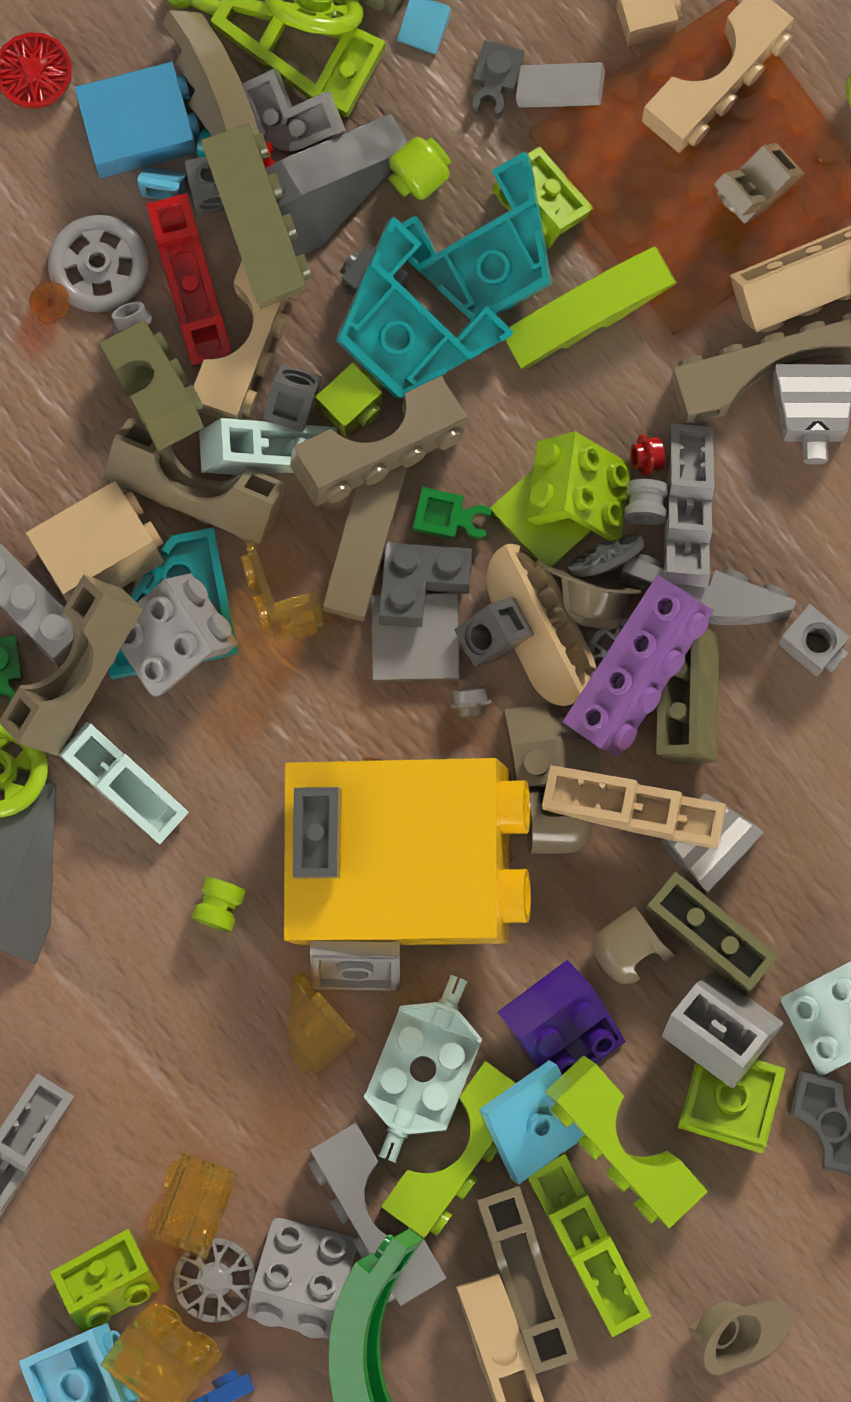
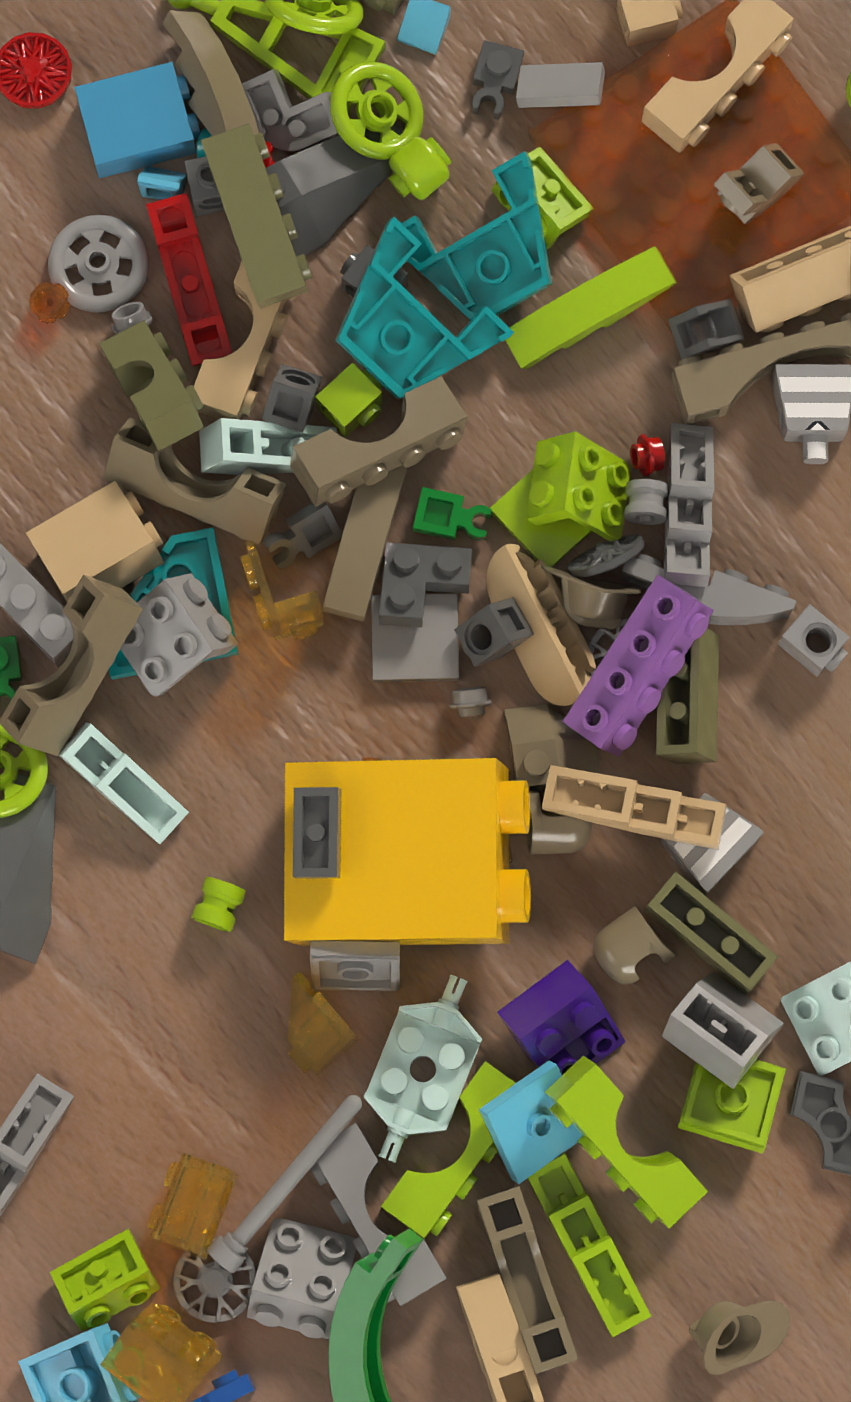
none -> light grey piece [207,1095,362,1273]
none -> dark grey plate [262,502,343,569]
none -> lime plate [330,62,424,160]
none -> dark grey window [668,299,745,360]

